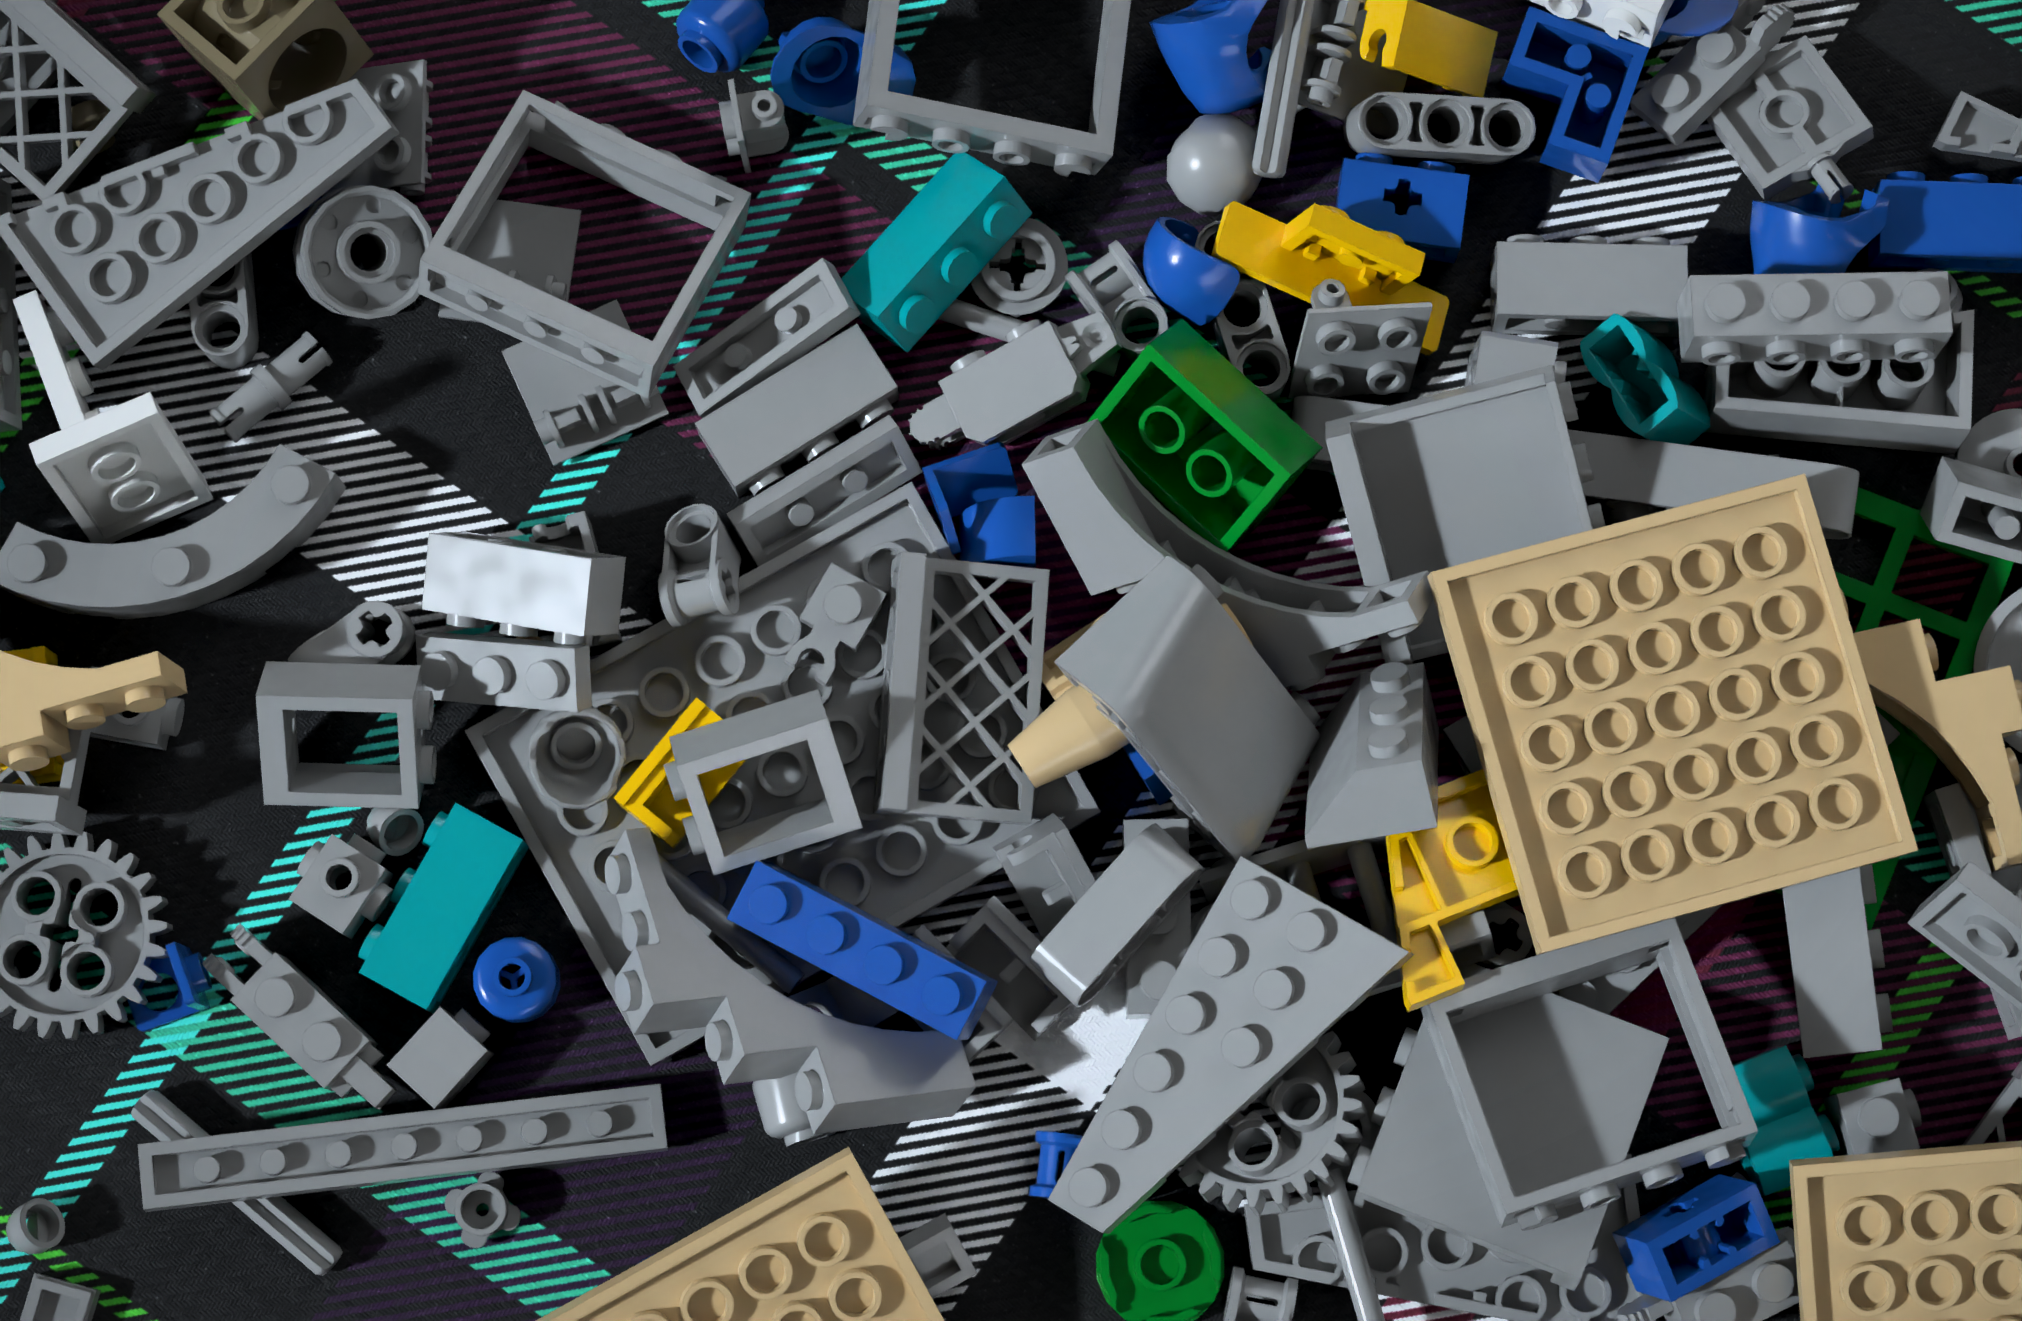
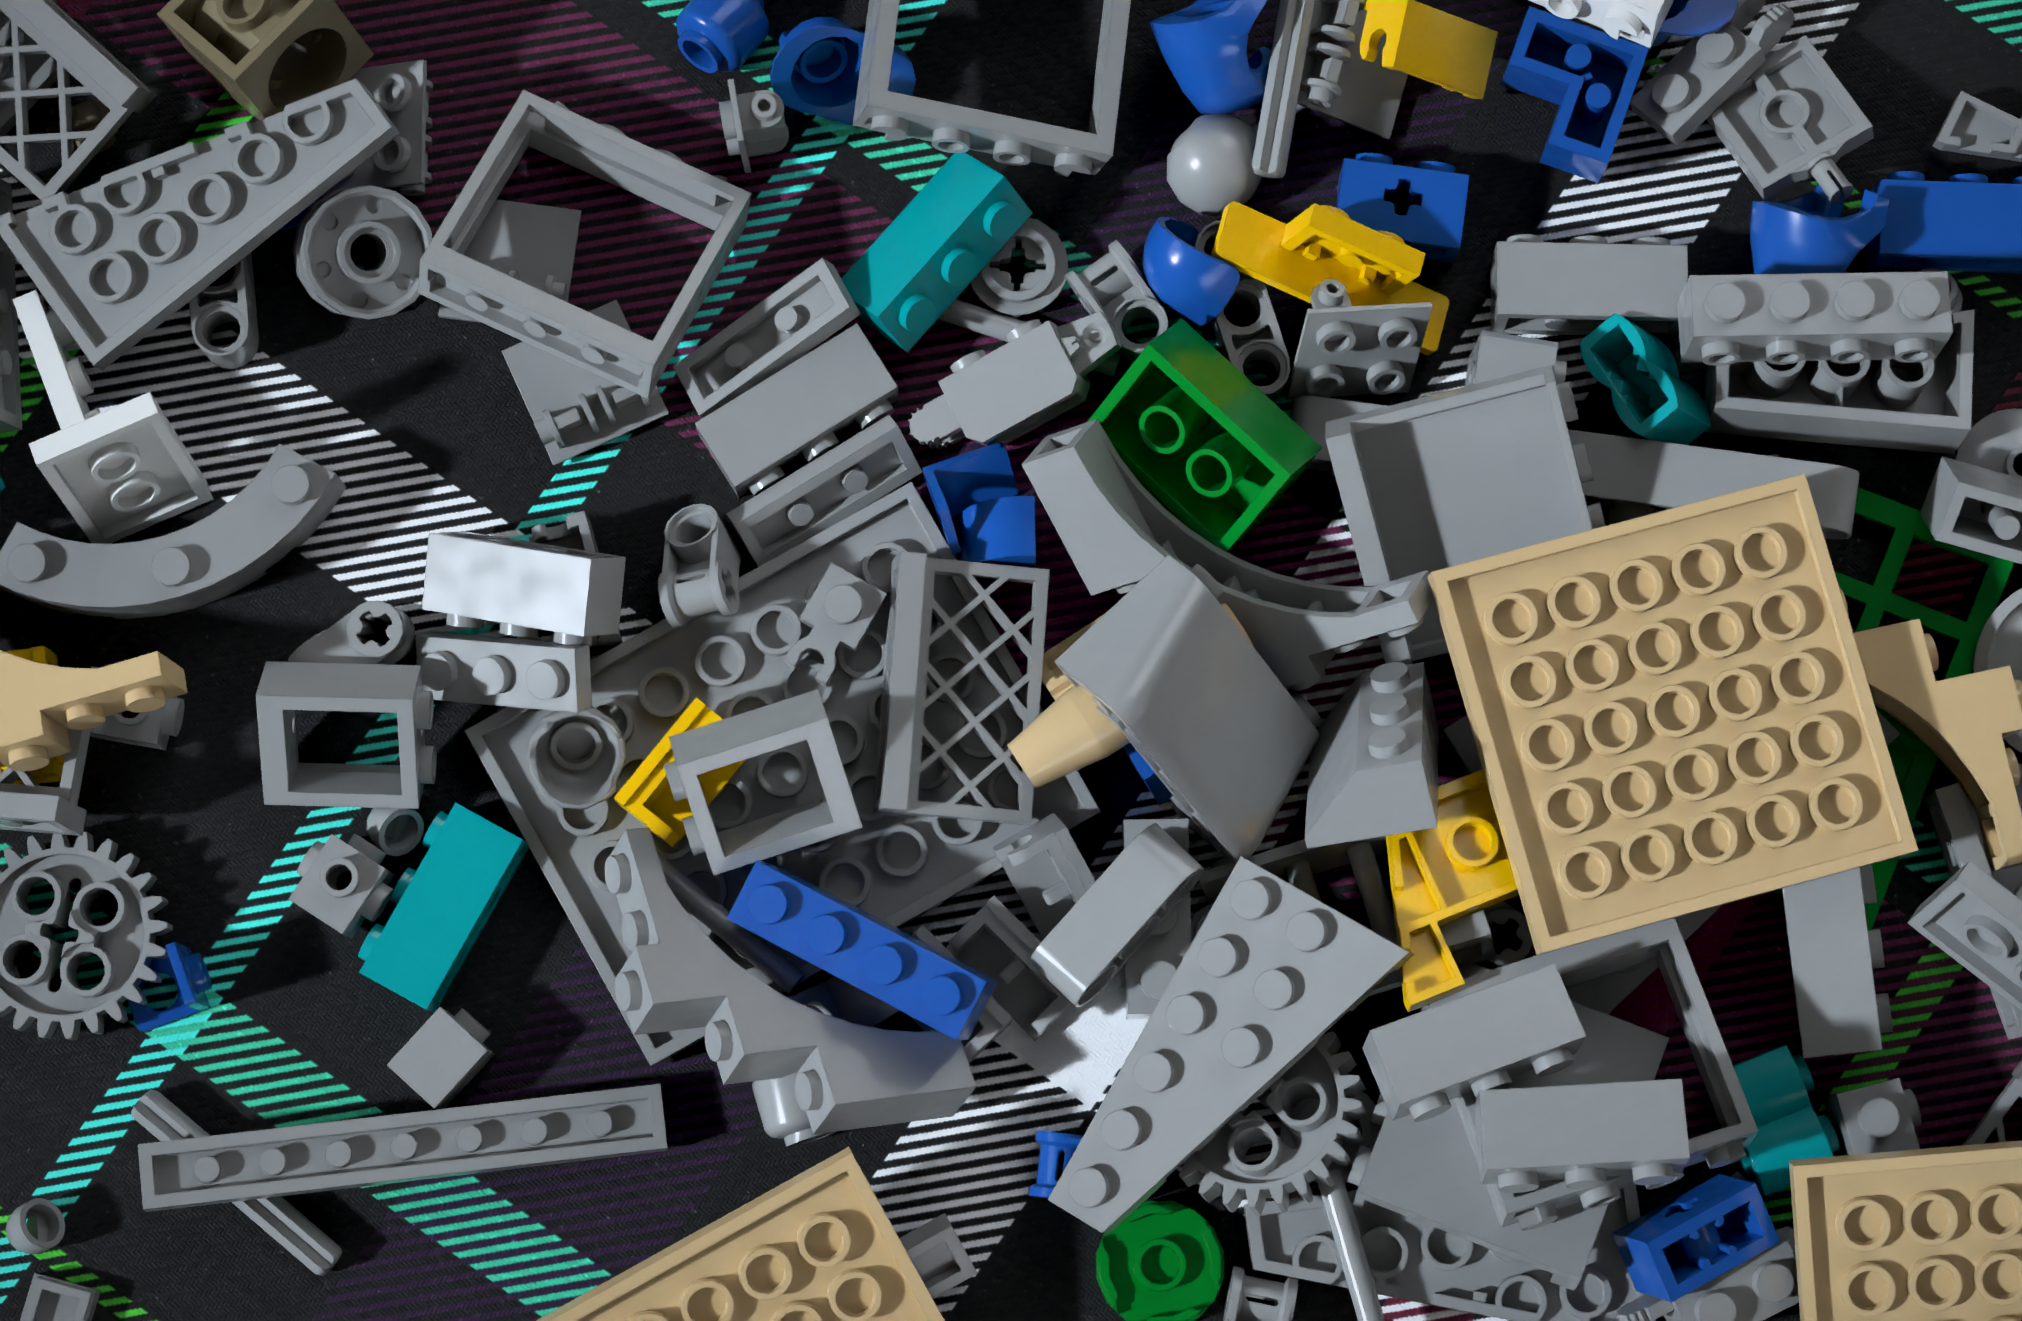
light grey hinge [202,923,398,1110] -> none
light grey pin [209,331,333,443] -> none
light grey plate [444,1172,521,1248] -> none
blue head [473,937,561,1023] -> none
light grey beam [1343,92,1536,165] -> none
none -> light grey brick [1362,963,1586,1122]
none -> light grey brick [1474,1079,1690,1193]

